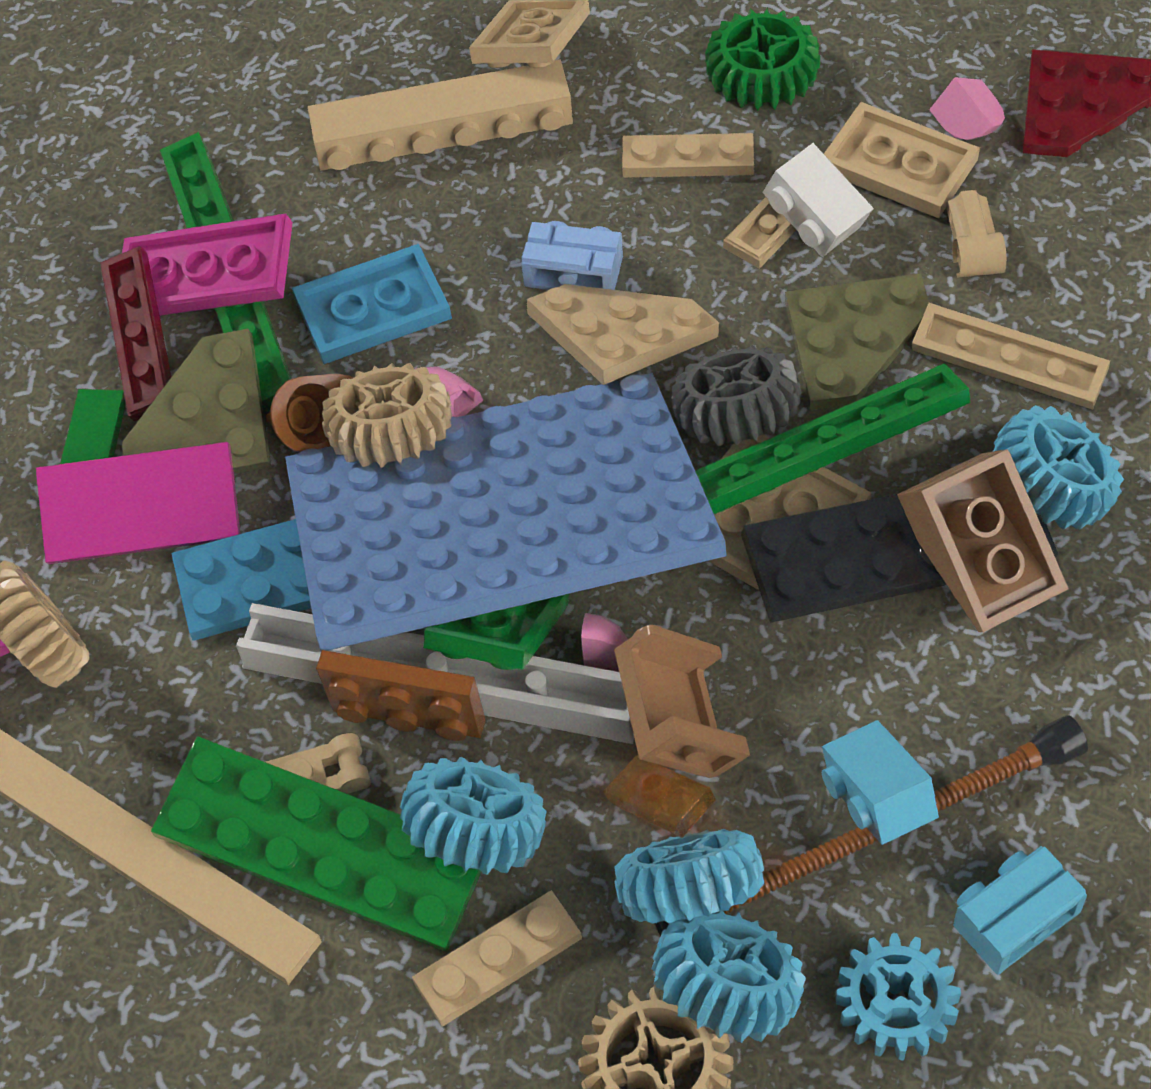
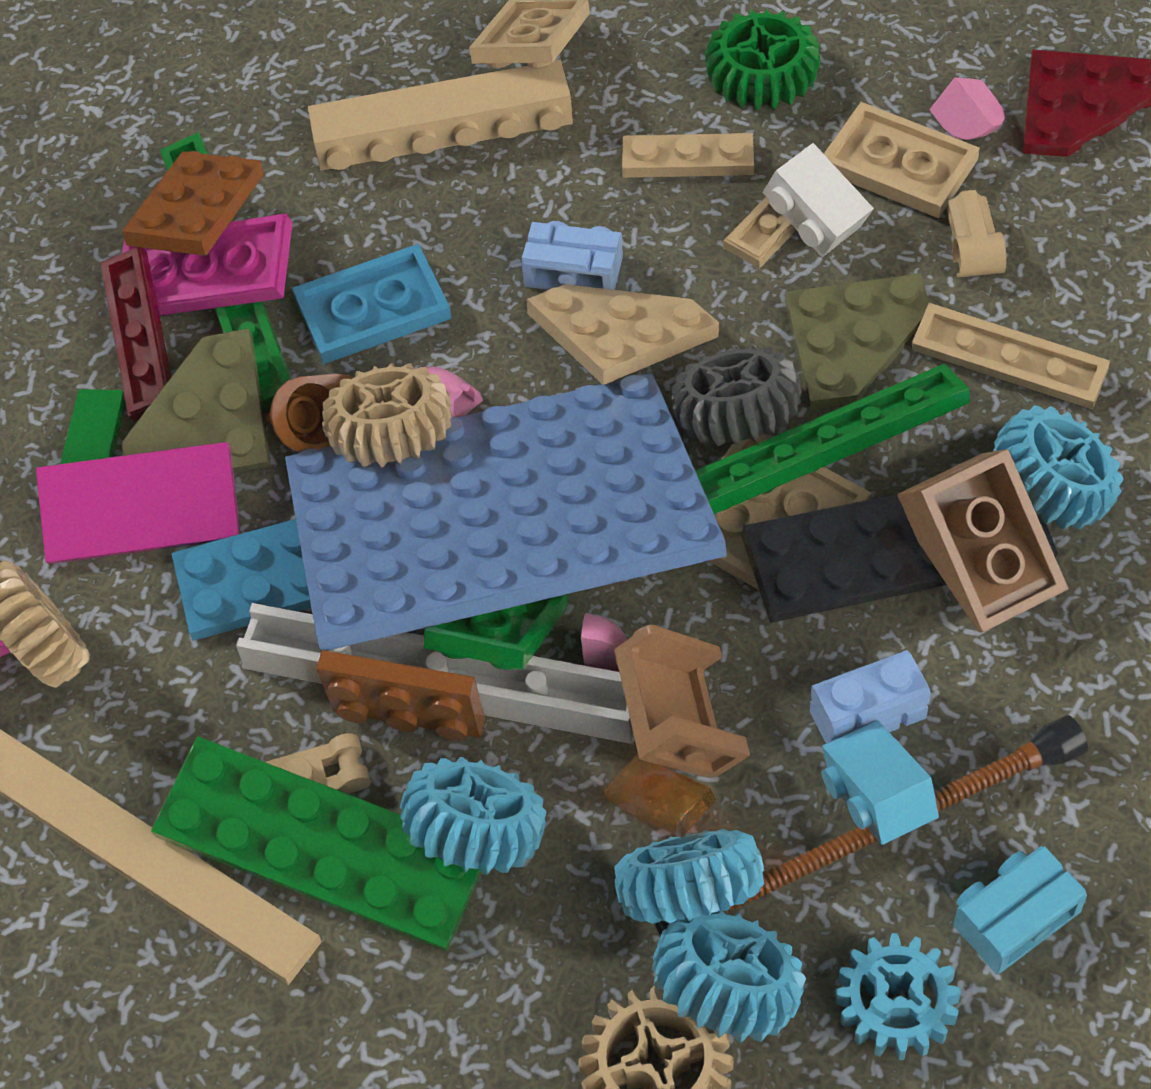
tan plate [412,890,582,1027] -> none
none -> dark orange plate [122,151,264,256]
none -> light blue brick [810,650,931,744]

